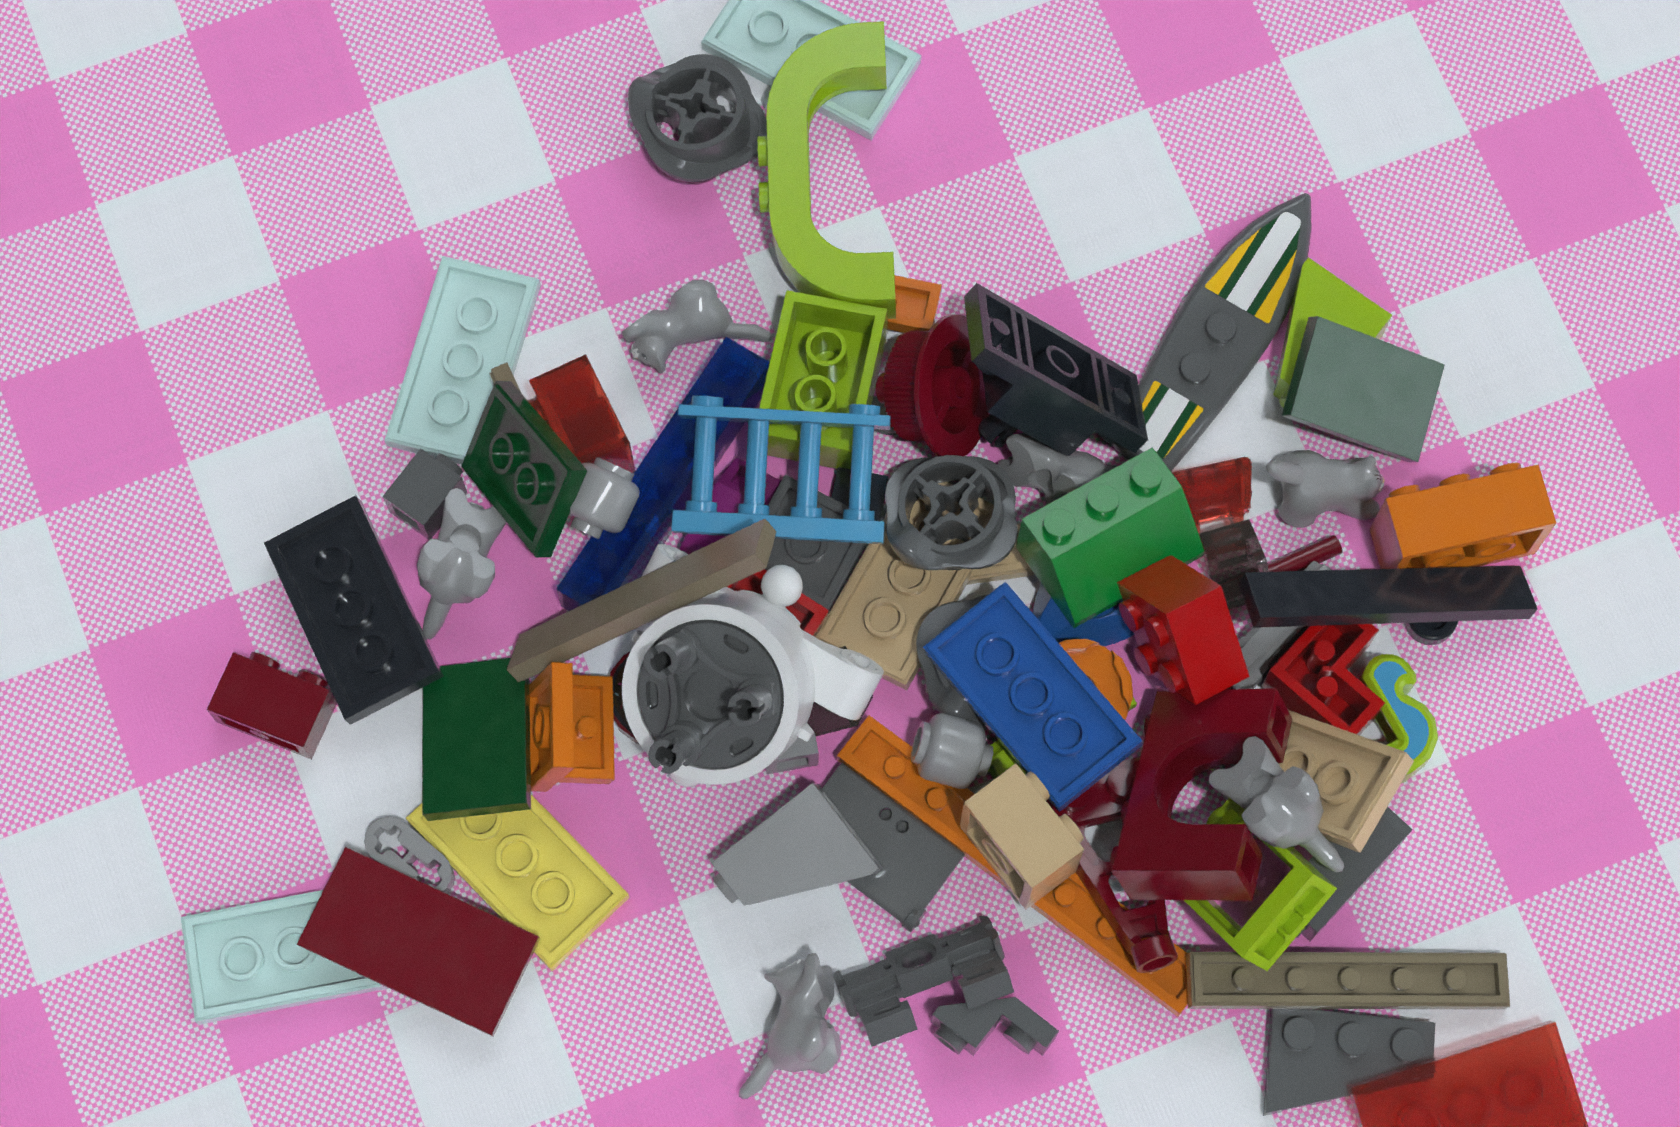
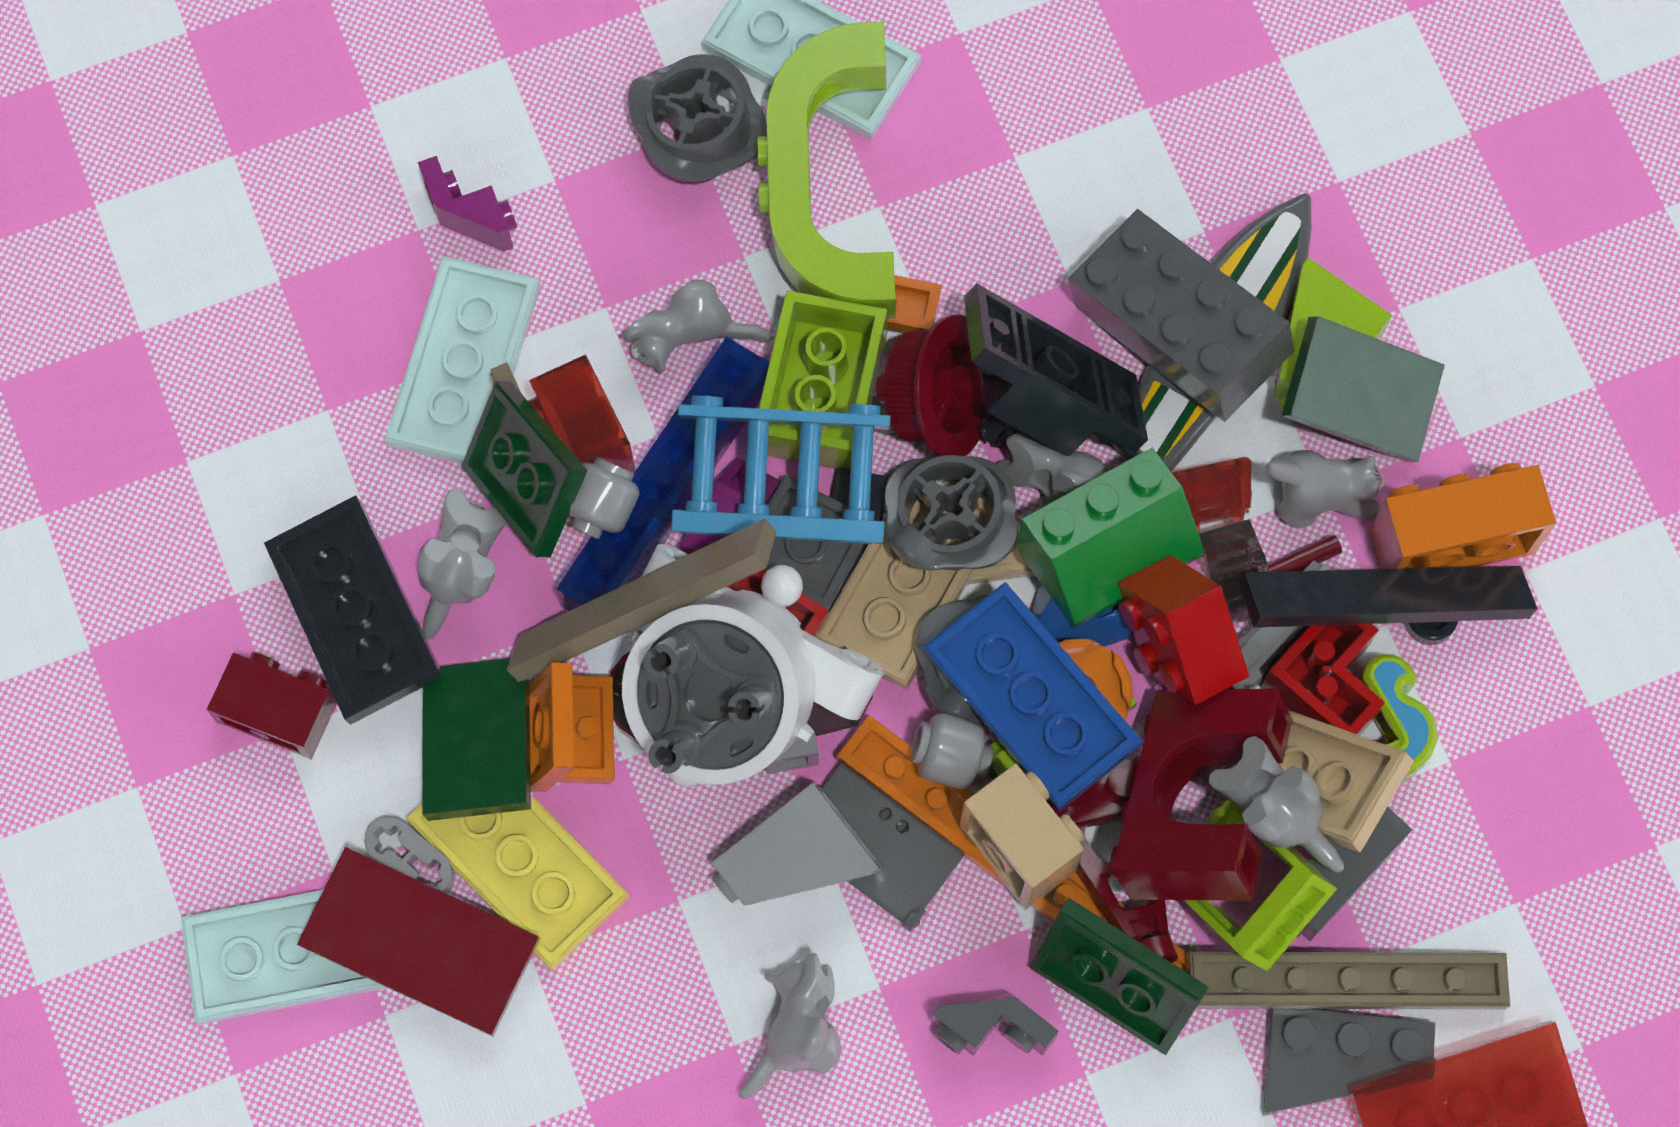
dark grey brick [383,449,467,540] -> none
dark grey piece [833,916,1014,1047] -> none
none -> magenta slope [418,156,517,252]
none -> dark green tile [1029,898,1209,1055]
none -> dark grey brick [1068,208,1294,422]

